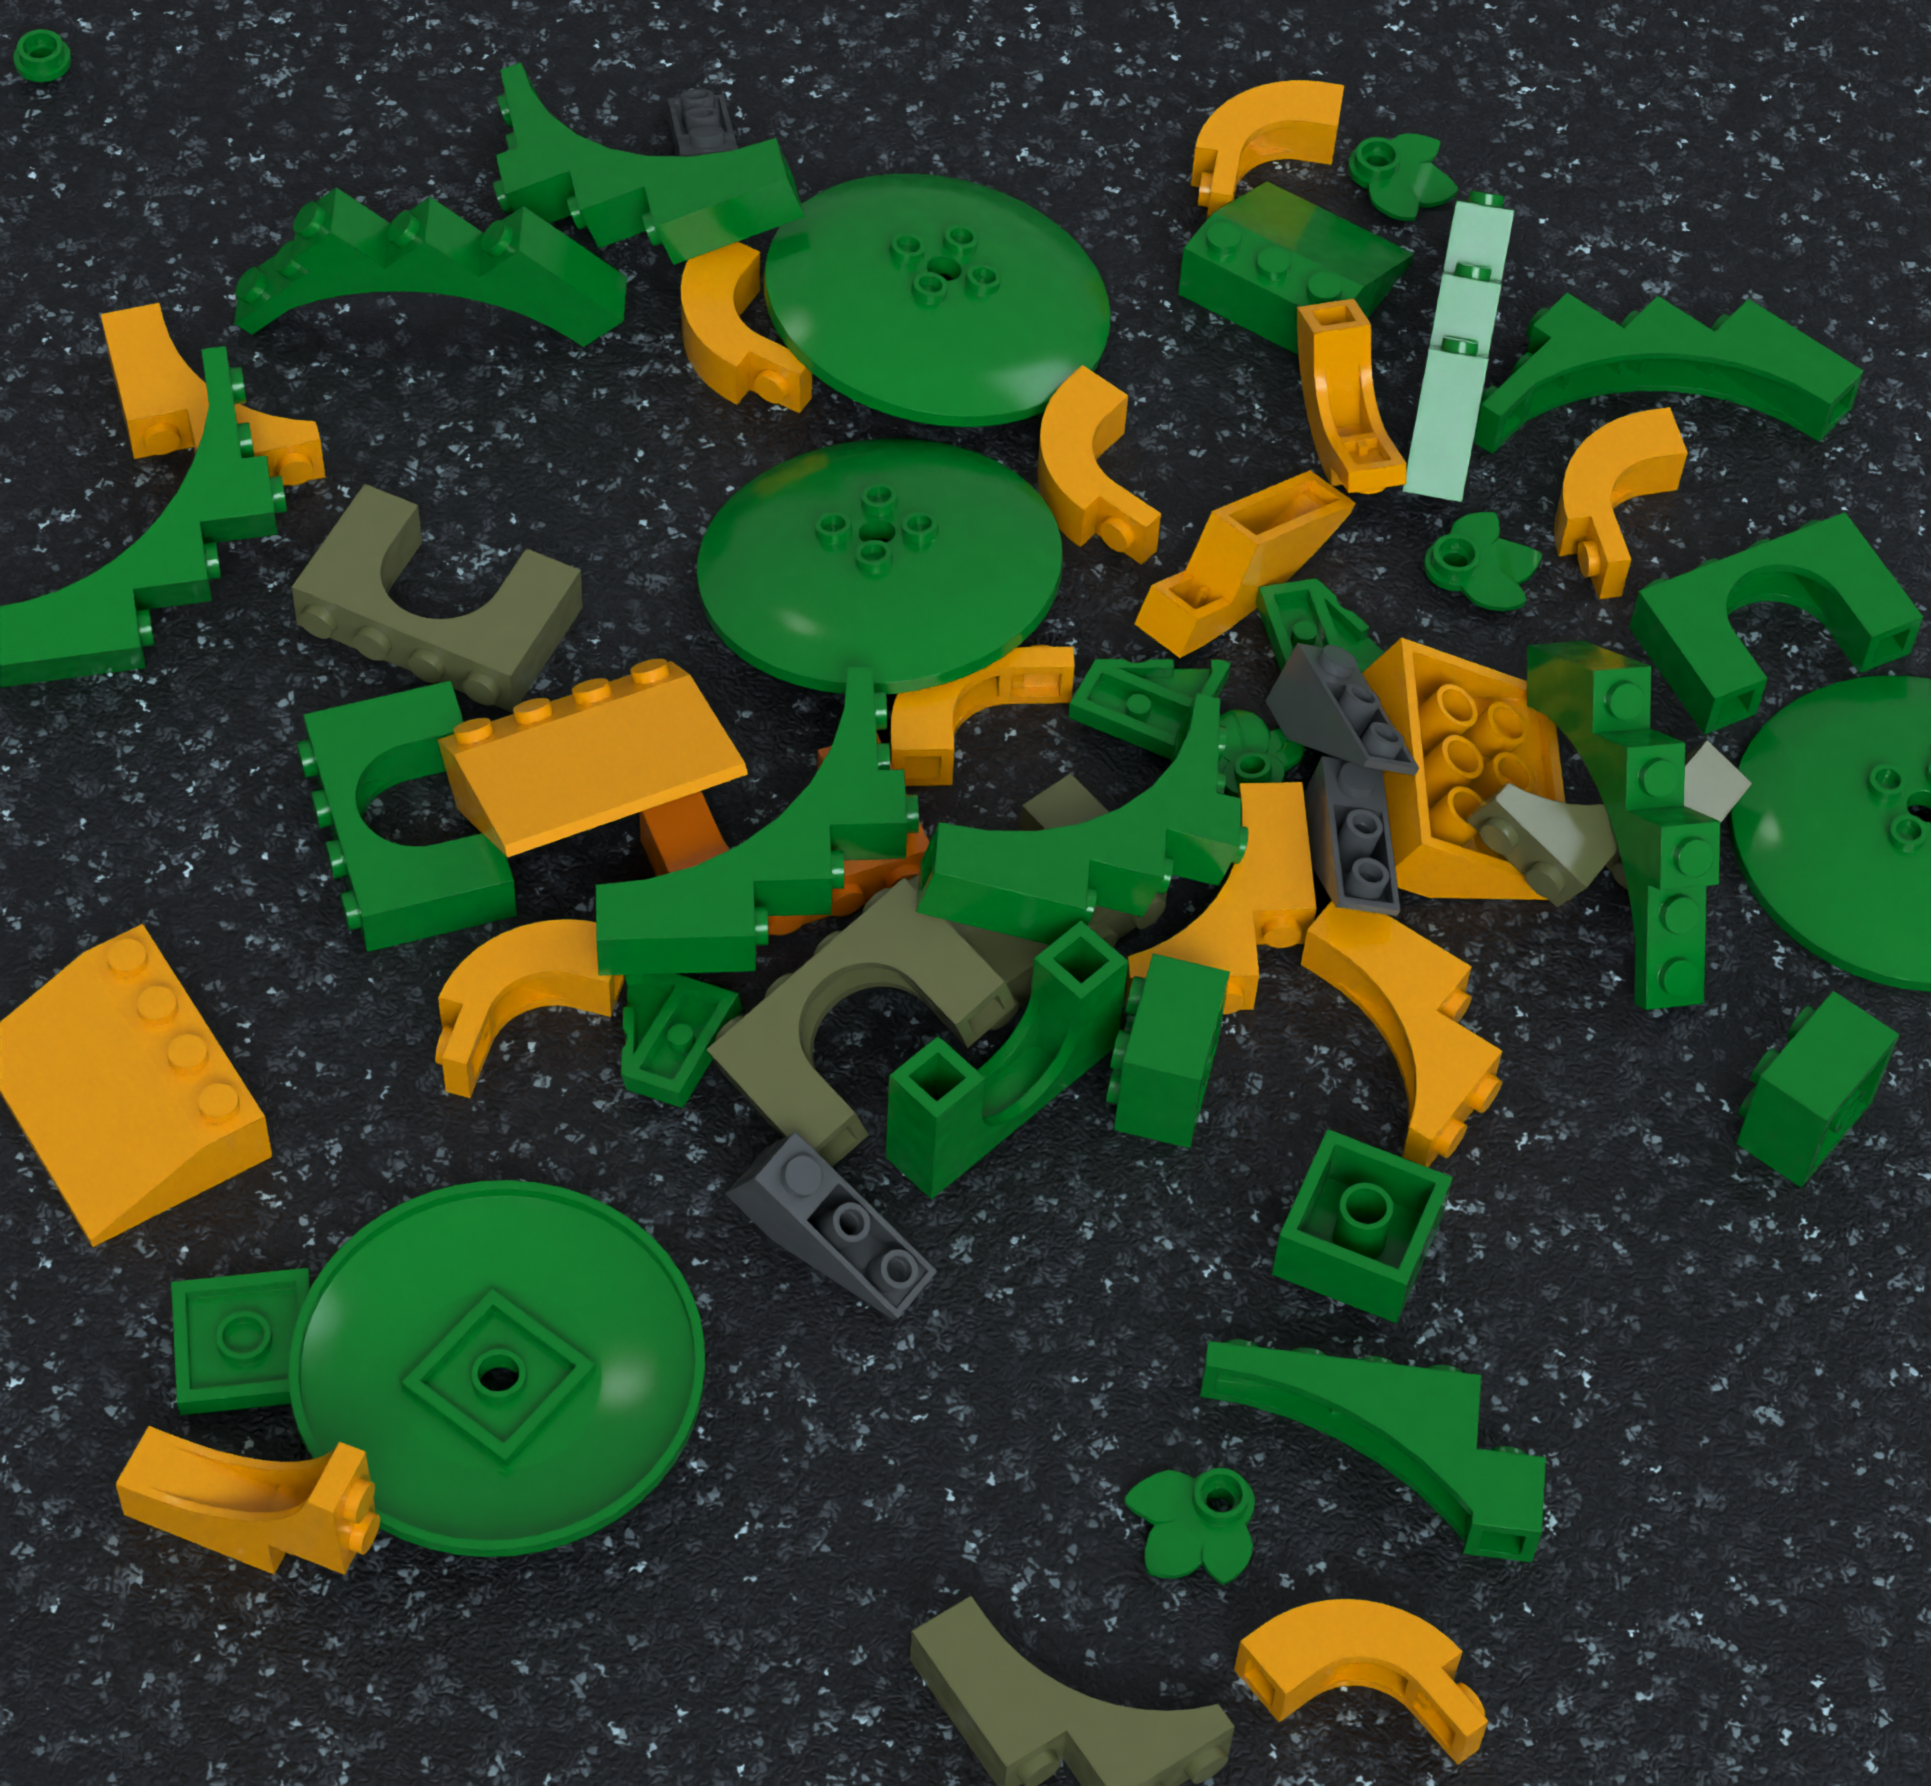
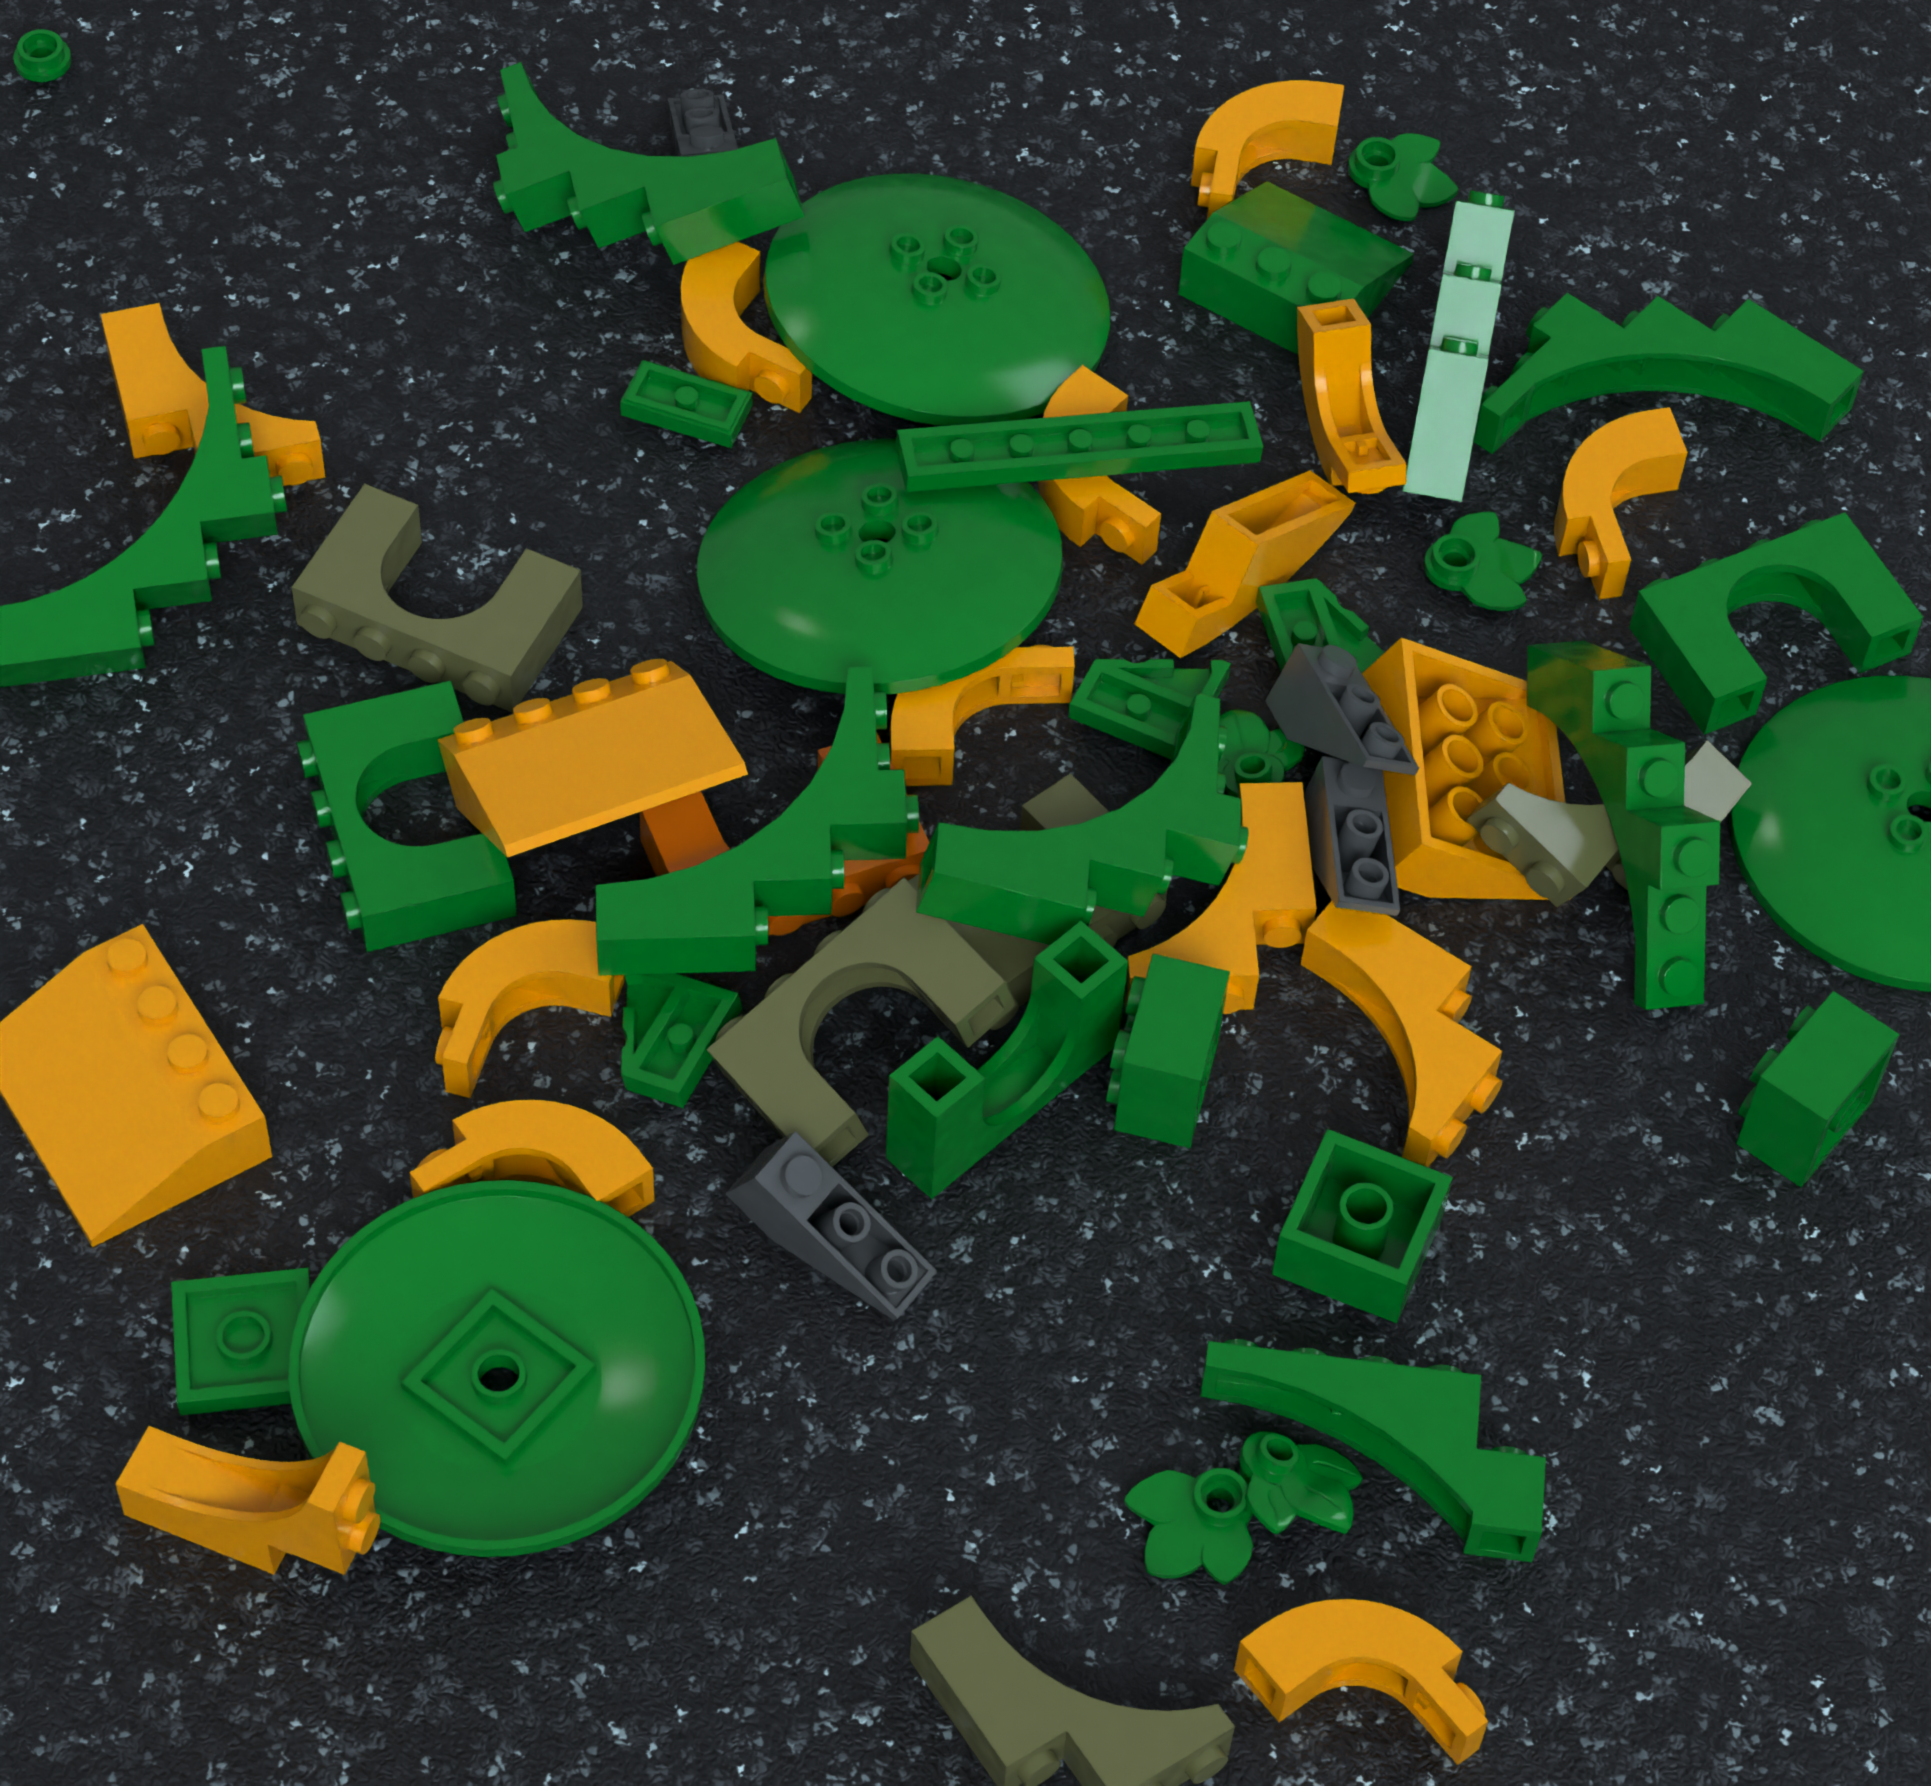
green arch [234,187,627,347] -> none
none -> light orange arch [409,1100,655,1217]
none -> green plate [620,360,753,448]
none -> green plate [895,401,1263,492]
none -> green plate [1239,1431,1363,1534]

